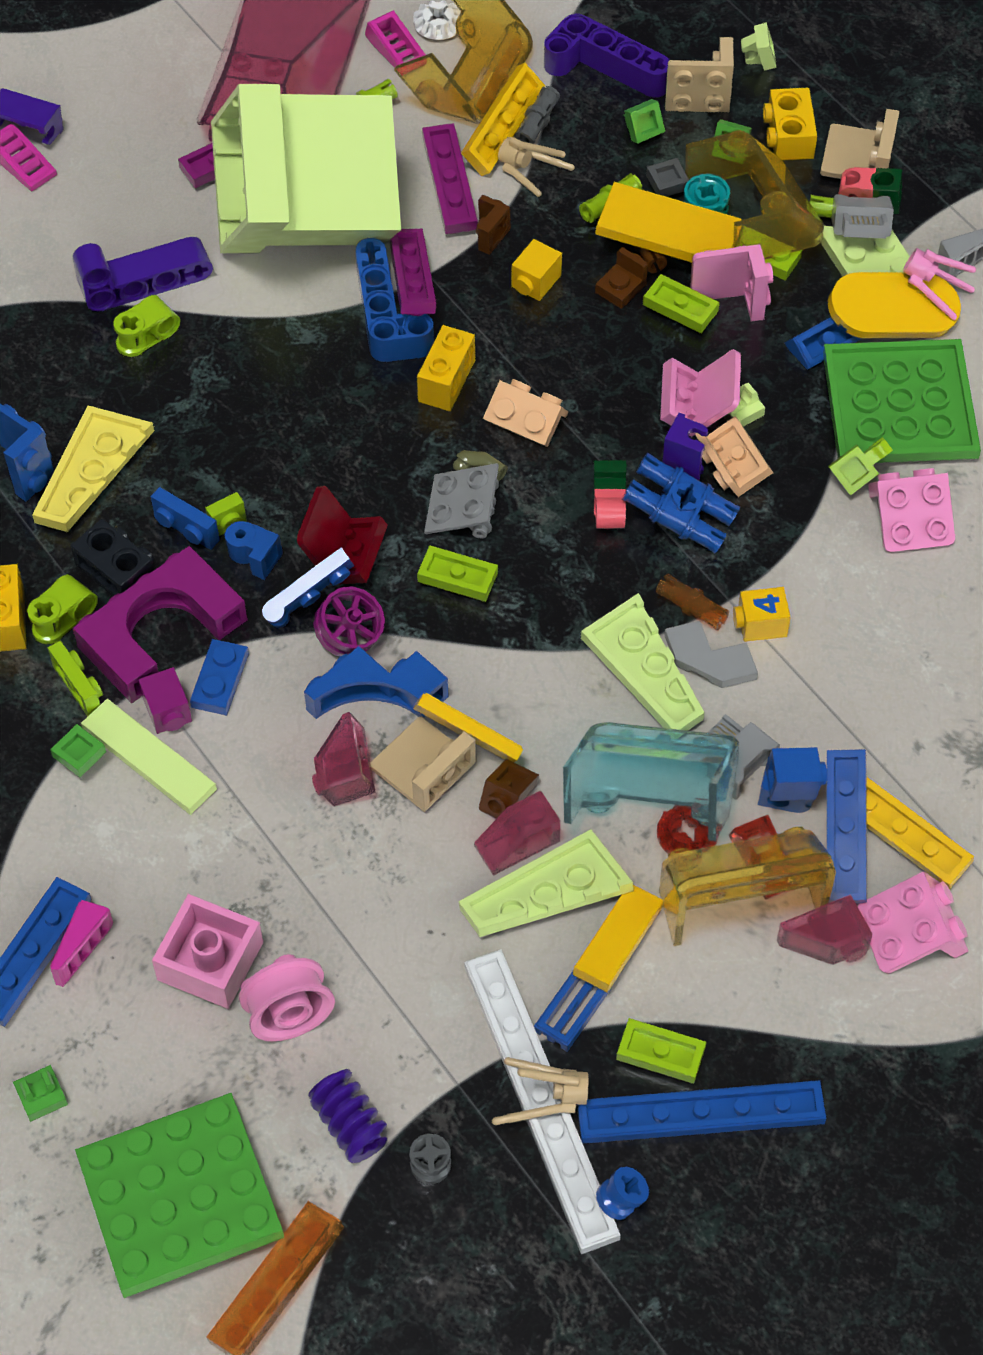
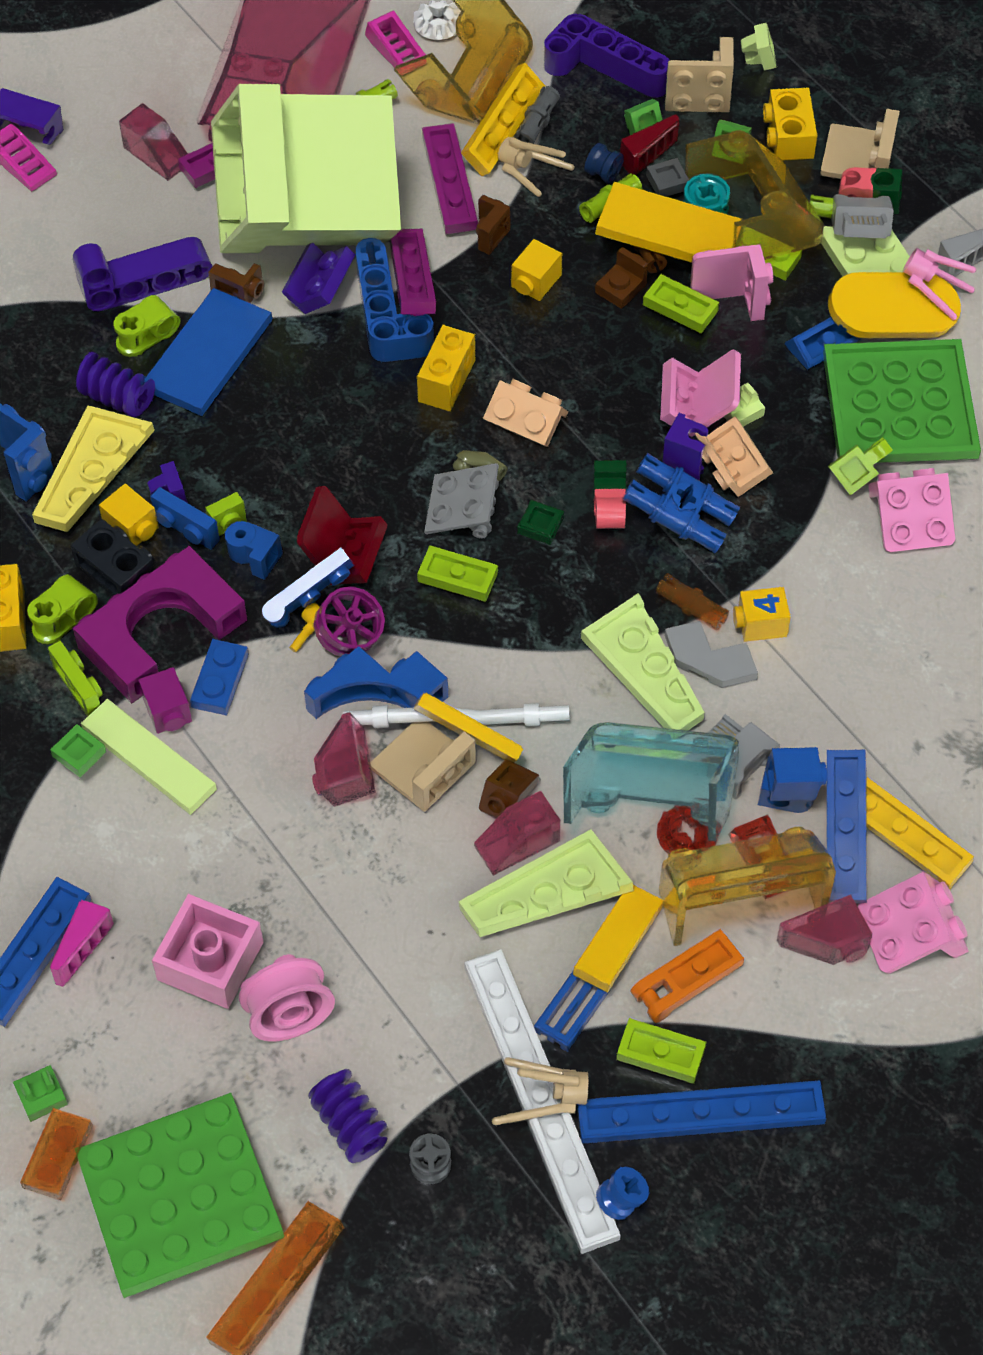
none -> clear orange plate [20,1108,93,1200]
none -> dark purple piece [76,351,155,418]
none -> yellow brick [99,484,159,546]
none -> clear pink slope [119,103,188,181]
none -> blue tile [144,288,272,416]
none -> dark purple tile [147,461,188,503]
none -> reddish brown bracket [208,263,264,303]
none -> dark purple bracket [282,243,356,314]
none -> yellow hand [289,603,320,653]
none -> white bar [343,703,570,728]
none -> dark green tile [517,500,564,545]
none -> dark blue wheel [584,143,624,184]
none -> dark red slope [620,114,680,175]
none -> orange plate [630,929,744,1023]

